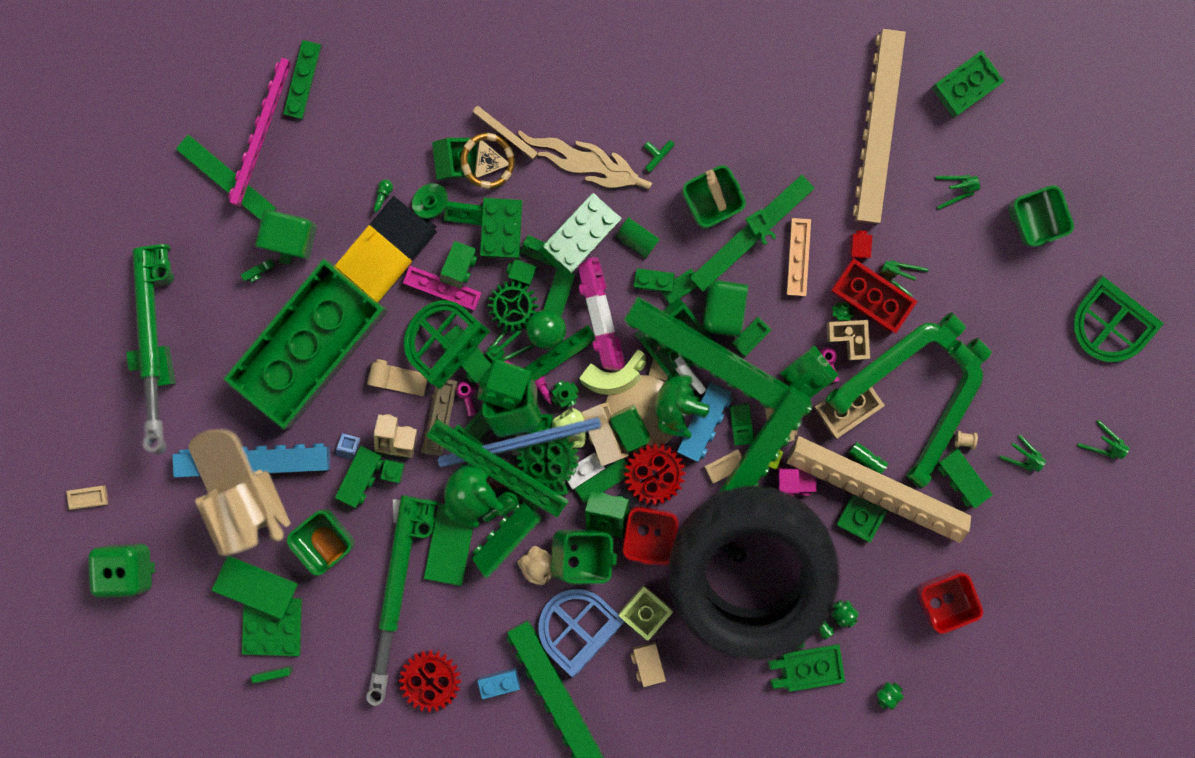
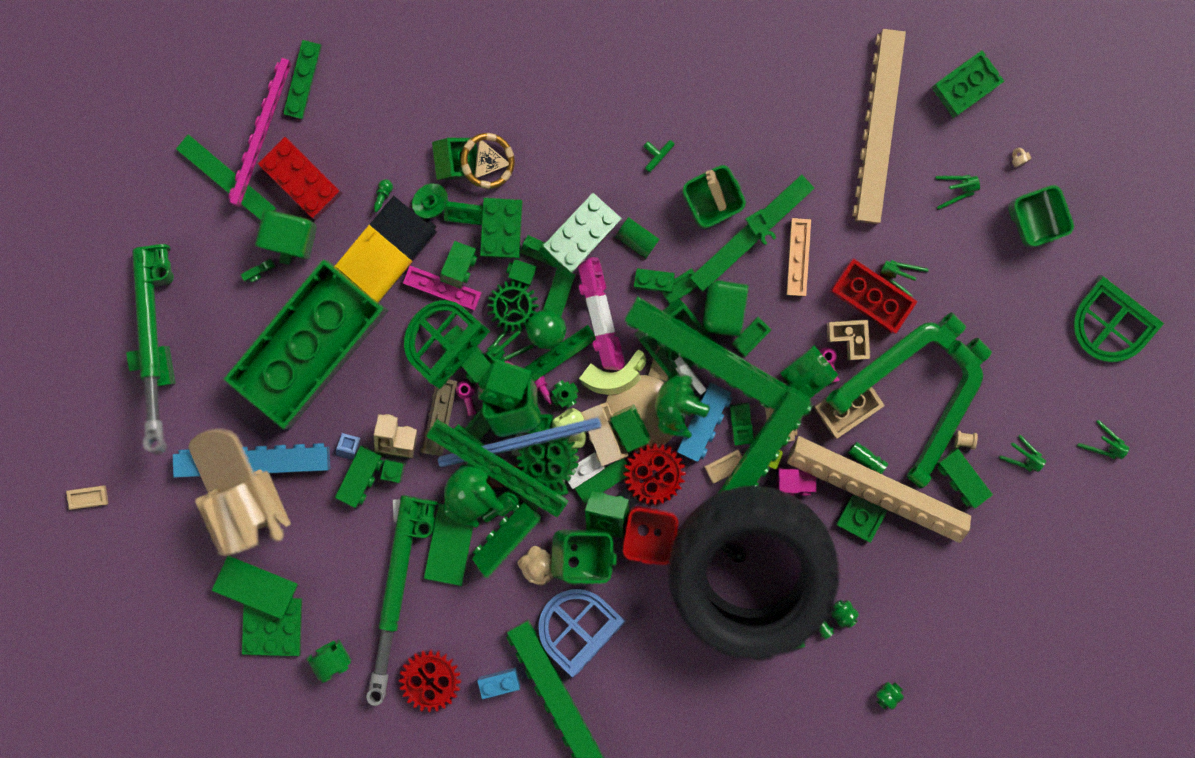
green piece [88,543,155,598] -> none
green tile [251,665,293,683] -> none
green piece [287,509,355,575] -> none
tan door [367,359,427,397] -> none
tan tile [473,106,538,161] -> none
tan piece [518,130,652,190] -> none
yellowish green brick [618,584,673,641] -> none
tan brick [631,641,666,687] -> none
green tile [767,644,845,692] -> none
green plant [832,302,854,321] -> none
red brick [849,230,873,259] -> none
red piece [917,570,983,634] -> none
none -> red brick [258,137,343,220]
none -> green brick [306,639,351,683]
none -> tan tile [1011,147,1032,168]

